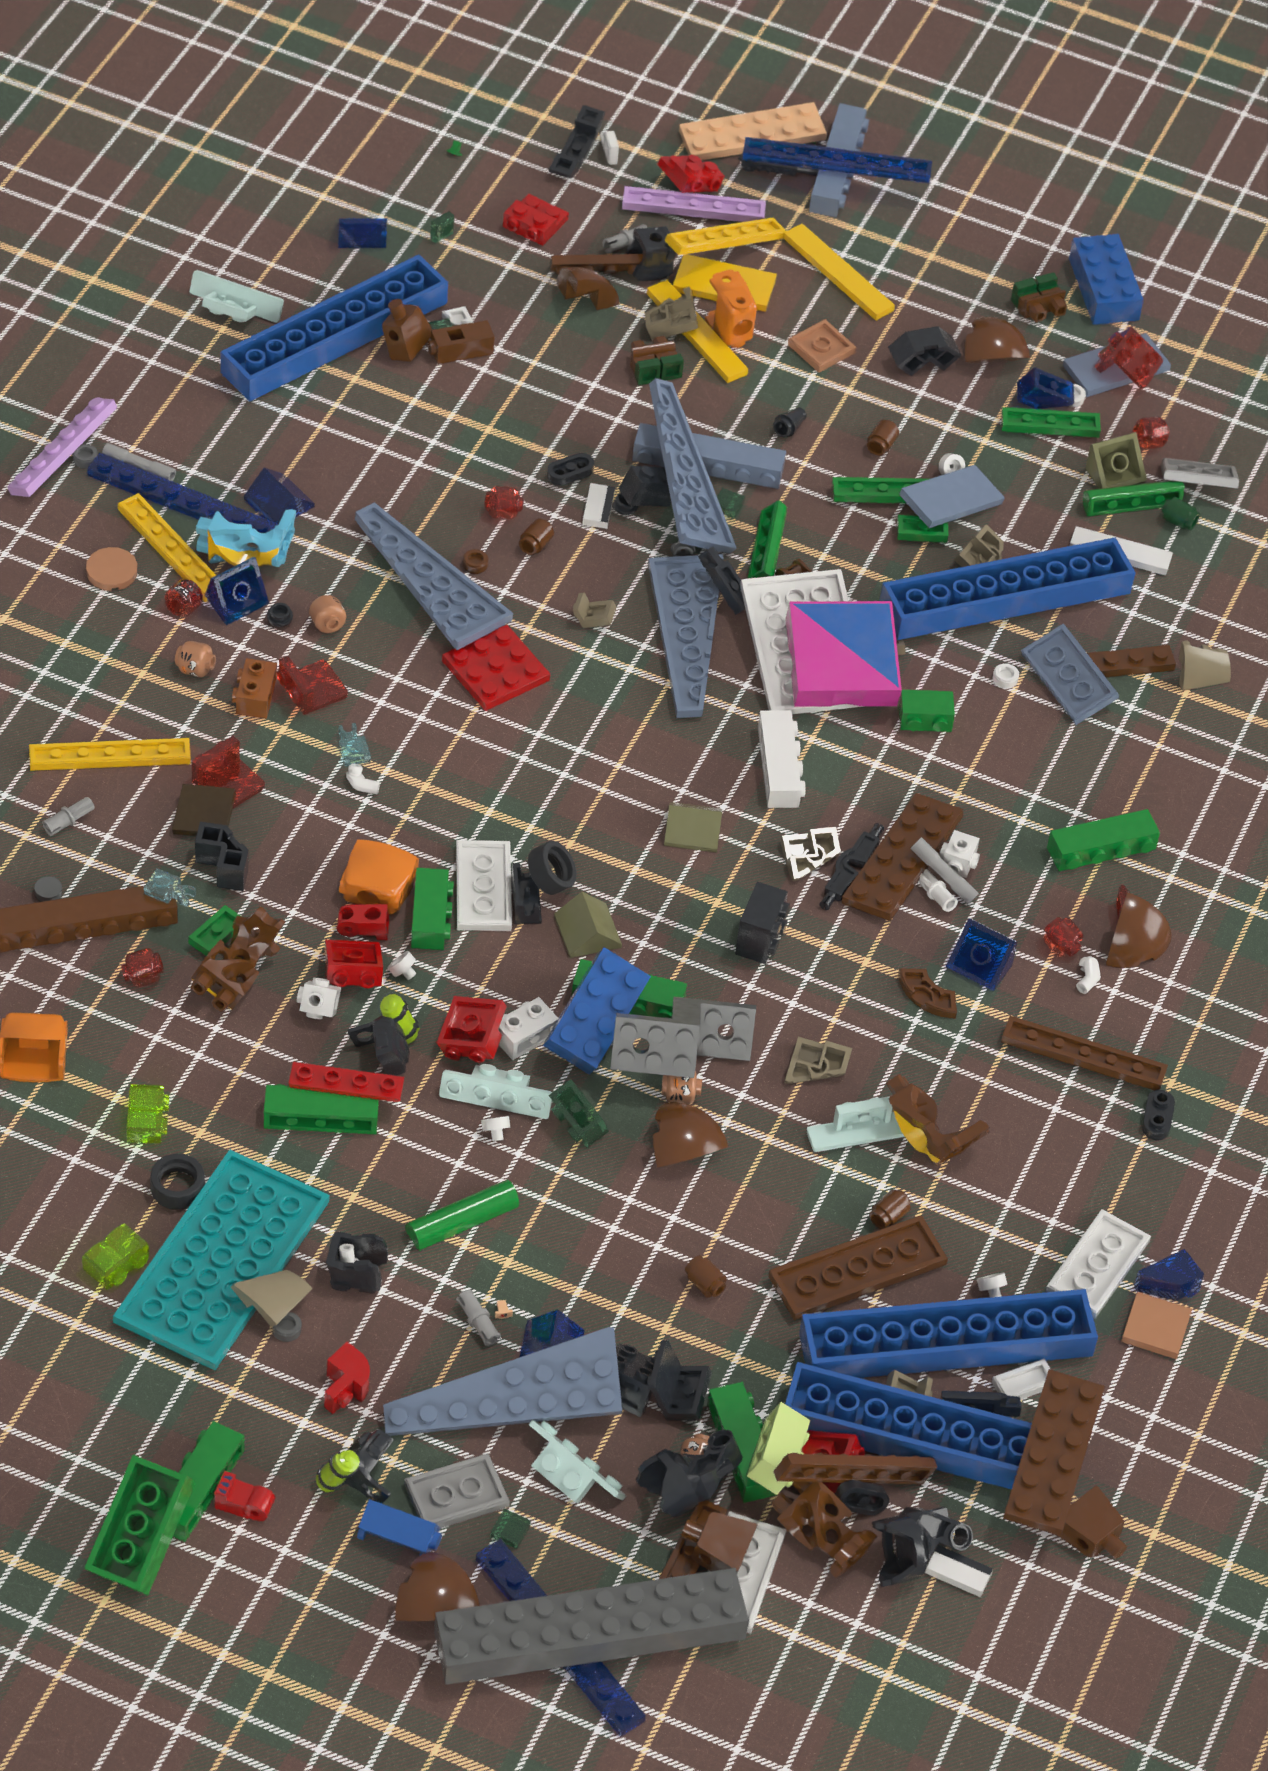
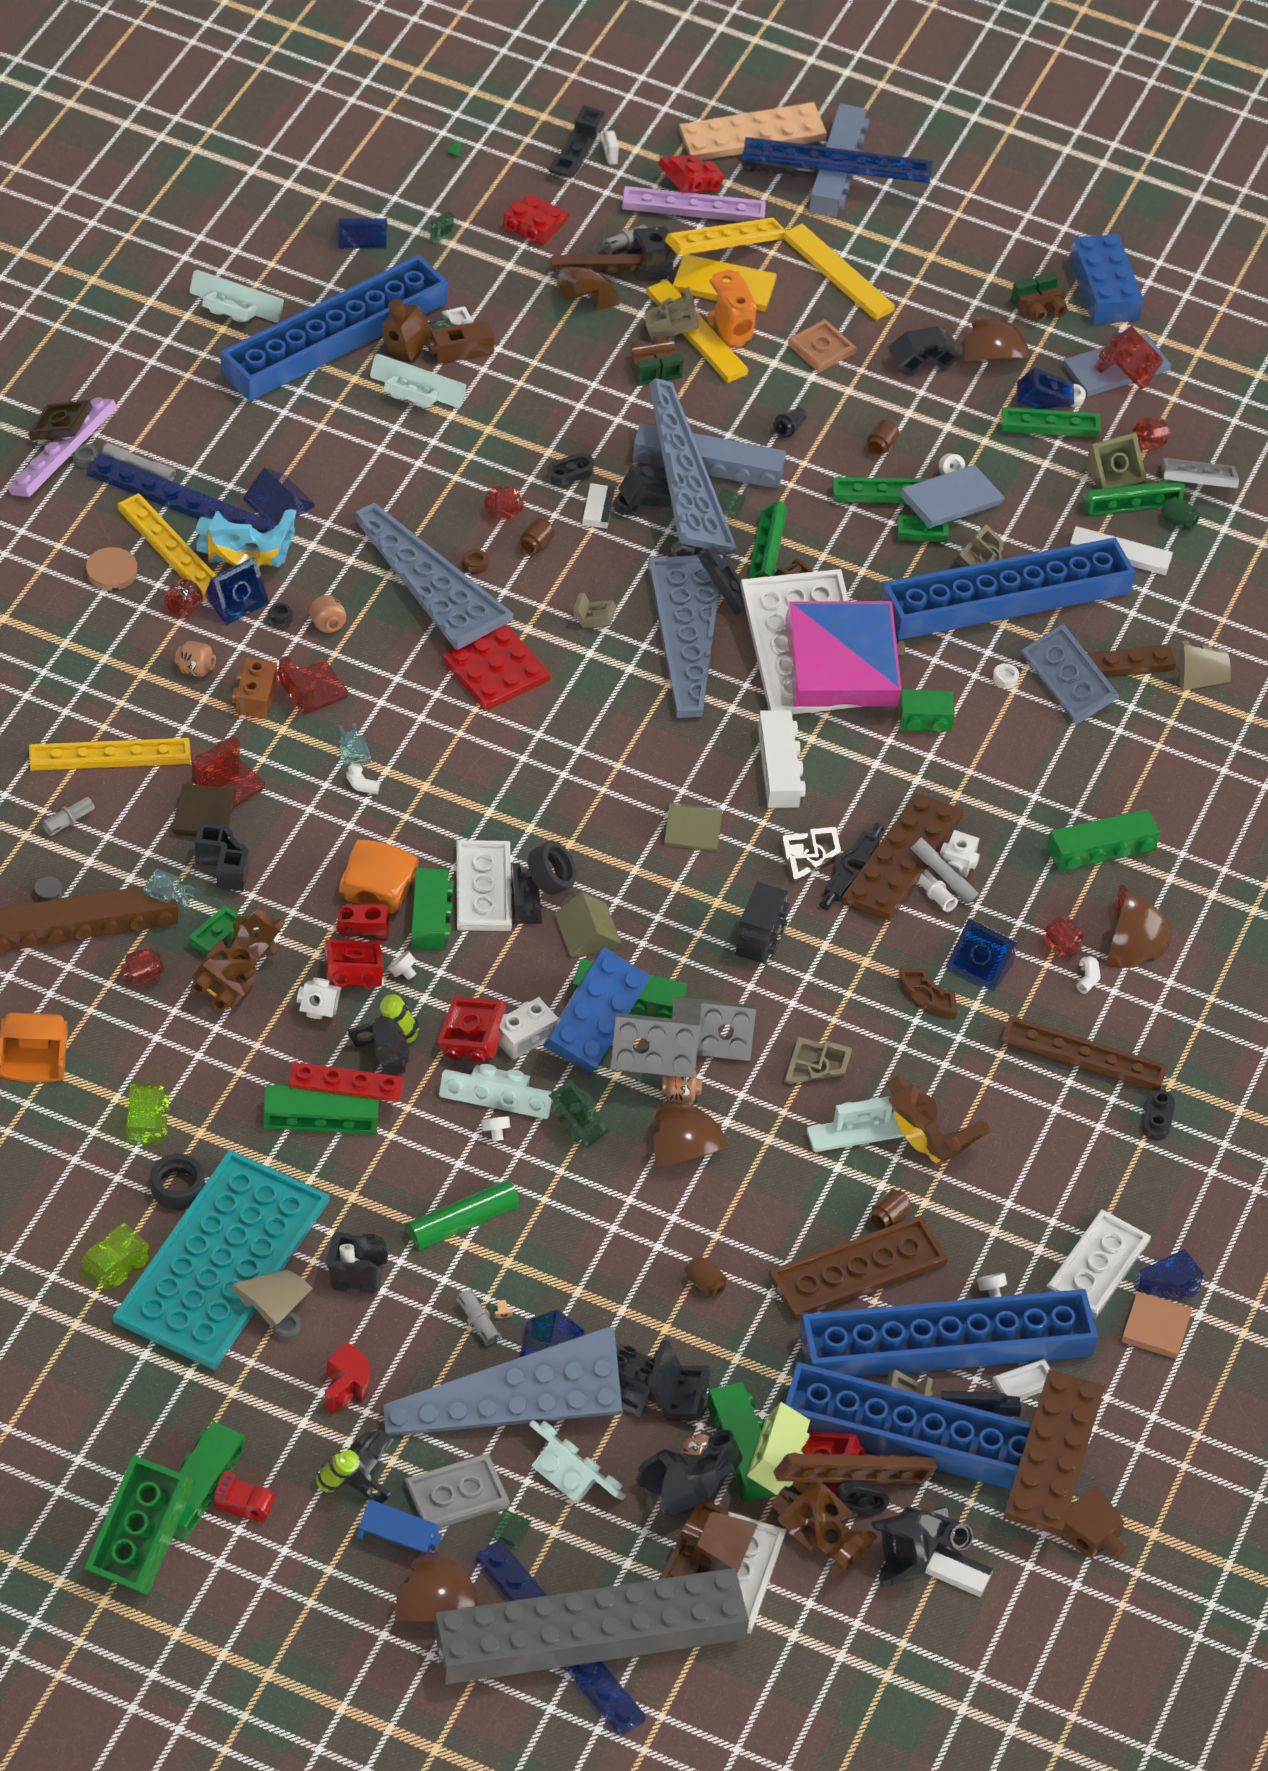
none -> dark brown tile [28,400,93,441]
none -> light aqua bracket [370,354,466,408]

